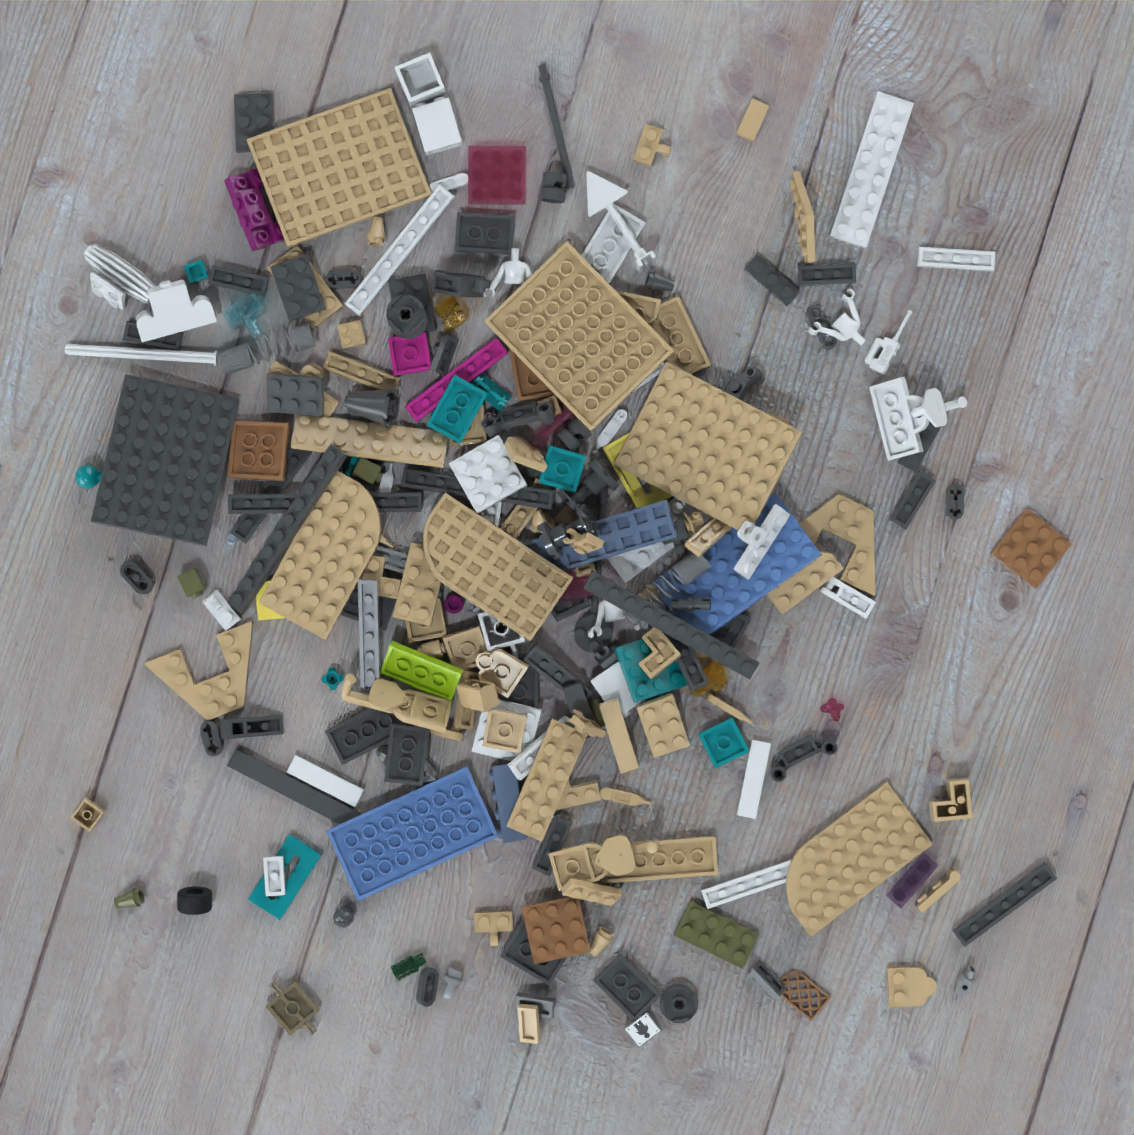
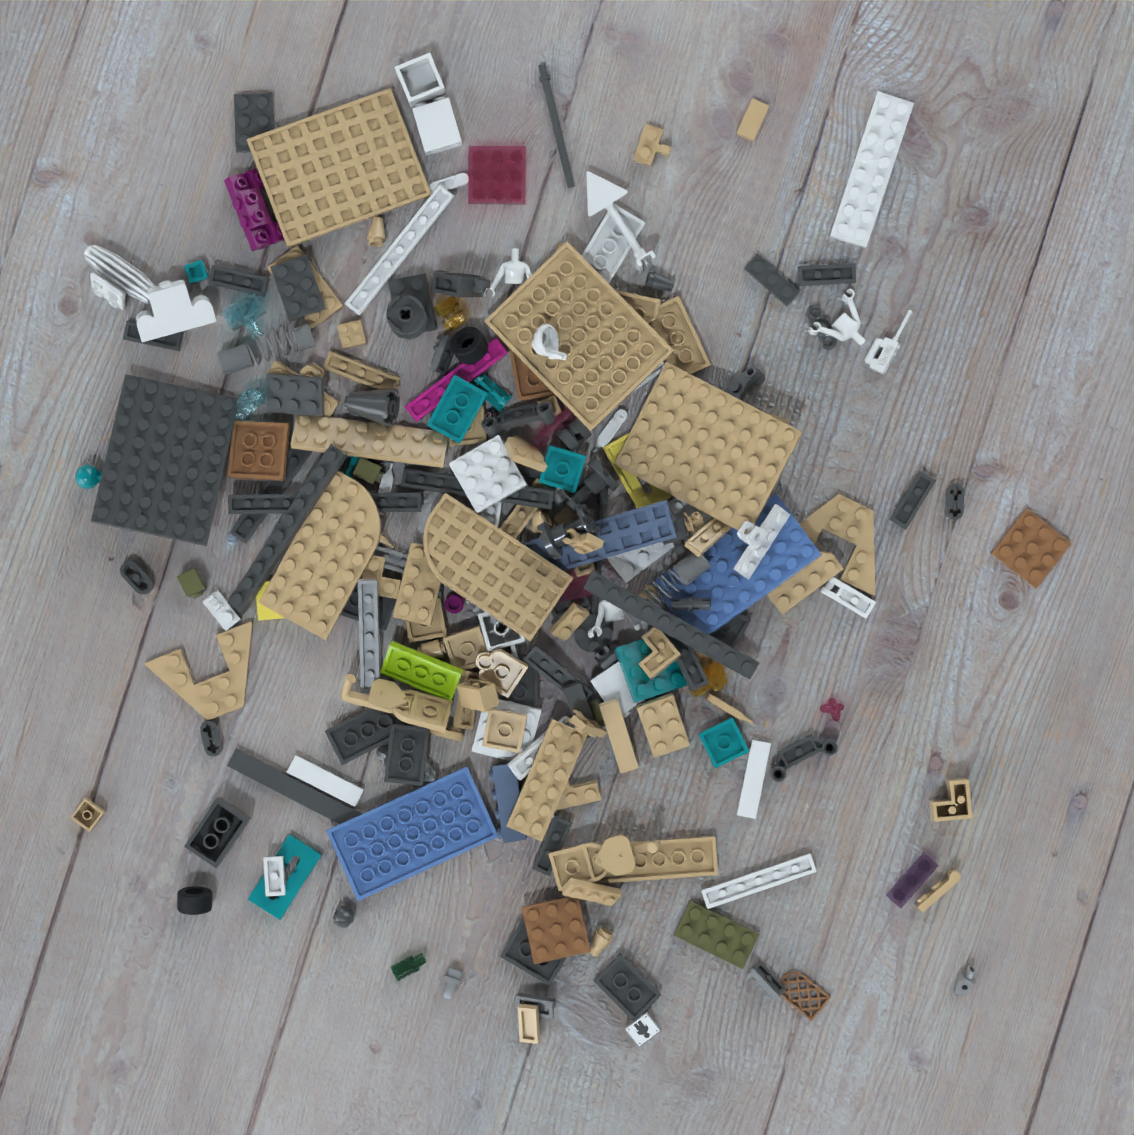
white axle [65,344,218,366] -> none
olive cone [114,888,145,909] -> none
dark grey slope [220,715,284,739] -> none
dark tan plate [265,980,320,1036] -> none
teal plate [321,667,344,690] -> none
dark grey beam [325,270,362,289] -> none
dark pink plate [388,332,431,376] -> none
dark grey plate [416,967,439,1007] -> none
dark grey plate [455,212,515,255] -> none
tan plate [474,911,513,946] -> none
dark grey wheel [540,172,567,204] -> none
tan piece [599,787,651,806] -> none
dark grey plate [660,984,698,1023] -> none
tan plate [786,782,933,937] -> none
tan wing [789,171,816,265] -> none
white plate [869,377,967,461] -> none
tan plate [887,966,937,1007] -> none
dark grey plate [898,422,941,473] -> none
white tile [917,247,995,272] -> none
dark grey plate [952,862,1057,947] -> none
none -> dark grey brick [184,797,252,868]
none -> clear light blue hair [235,388,266,421]
none -> black tyre [450,327,488,365]
none -> white hat [531,324,567,360]
none -> tan plate [549,603,590,641]

